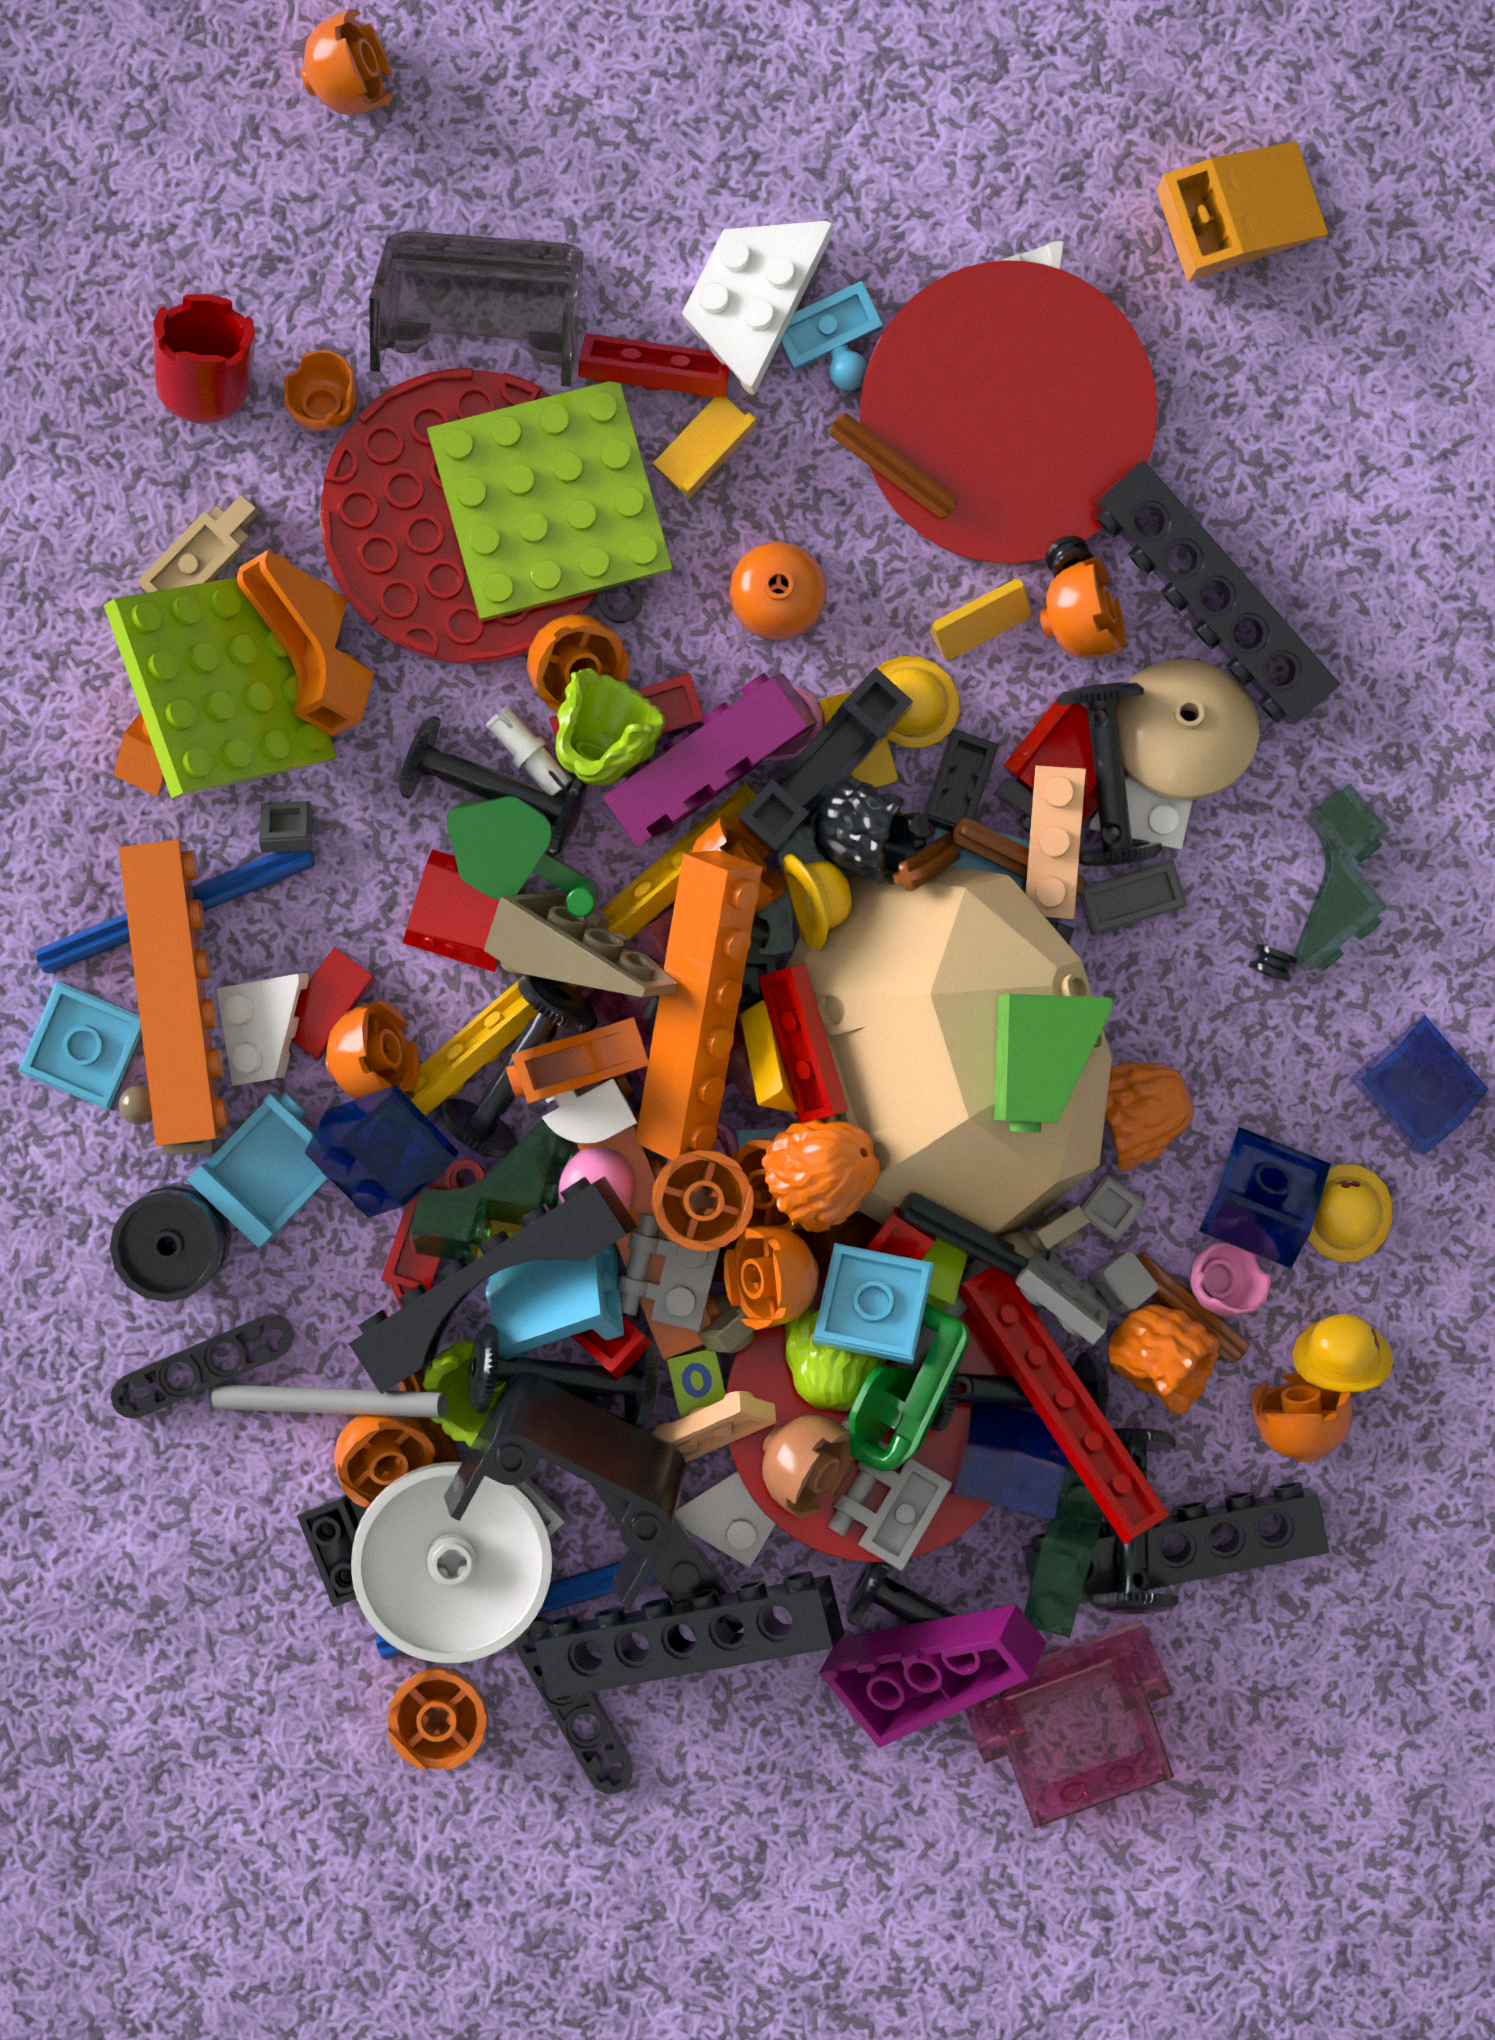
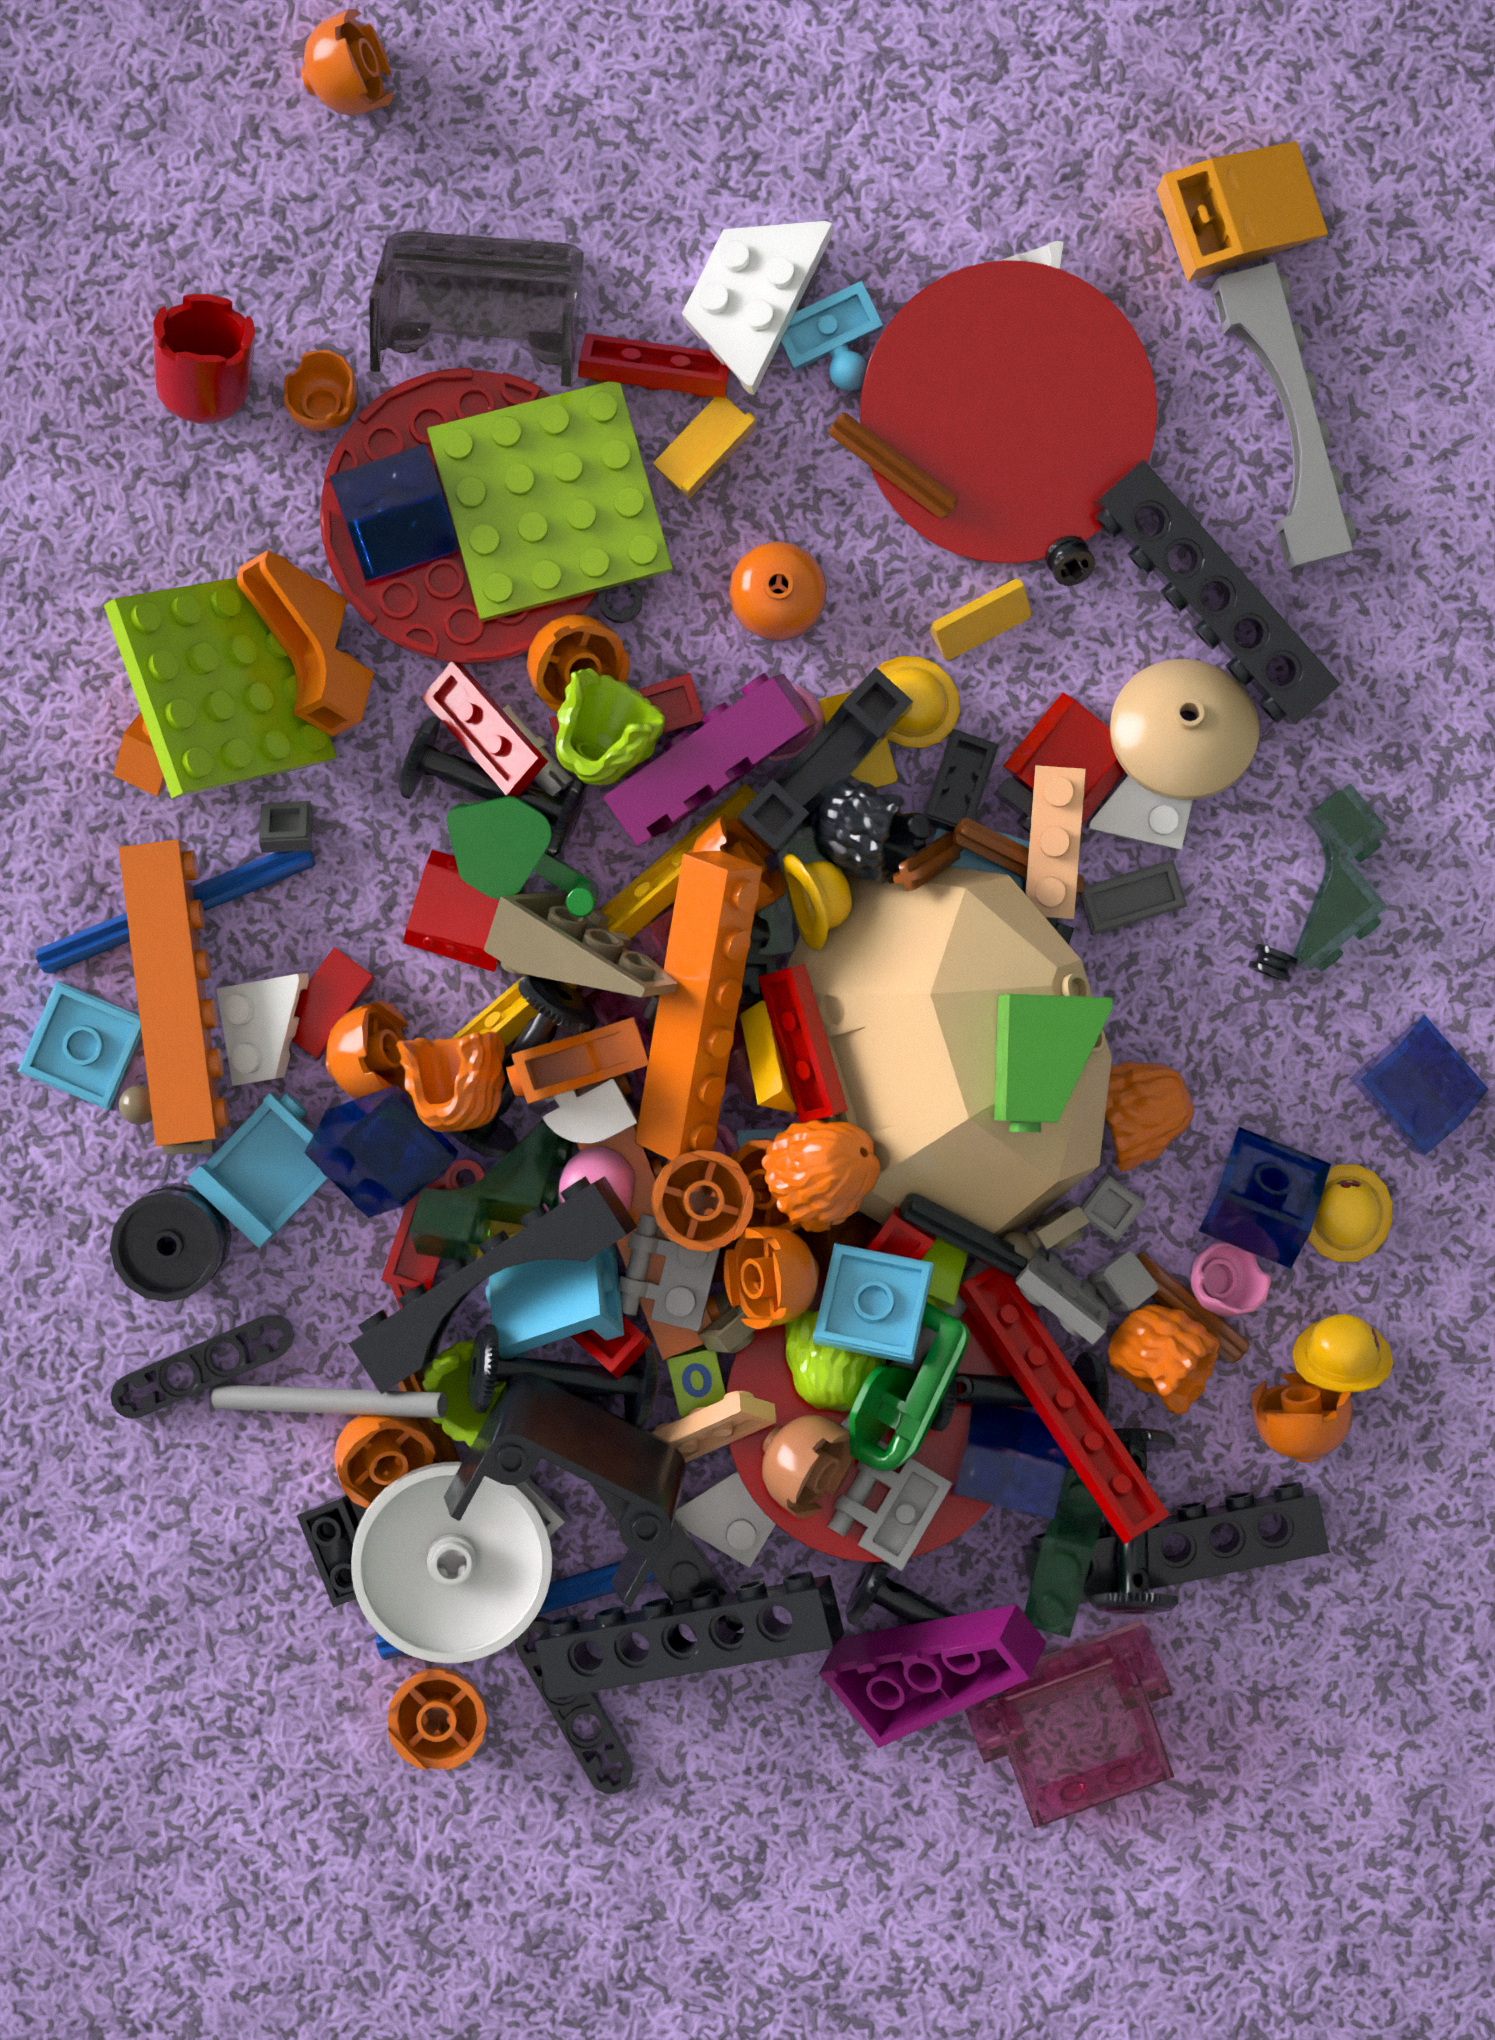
tan hinge [137,495,260,593] -> none
orange cylinder [1039,557,1127,660] -> none
black hose [1056,682,1162,867] -> none
none -> clear blue slope [329,444,460,583]
none -> orange hair [396,1030,505,1132]
none -> plate [421,661,548,798]
none -> light grey arch [1211,262,1356,572]

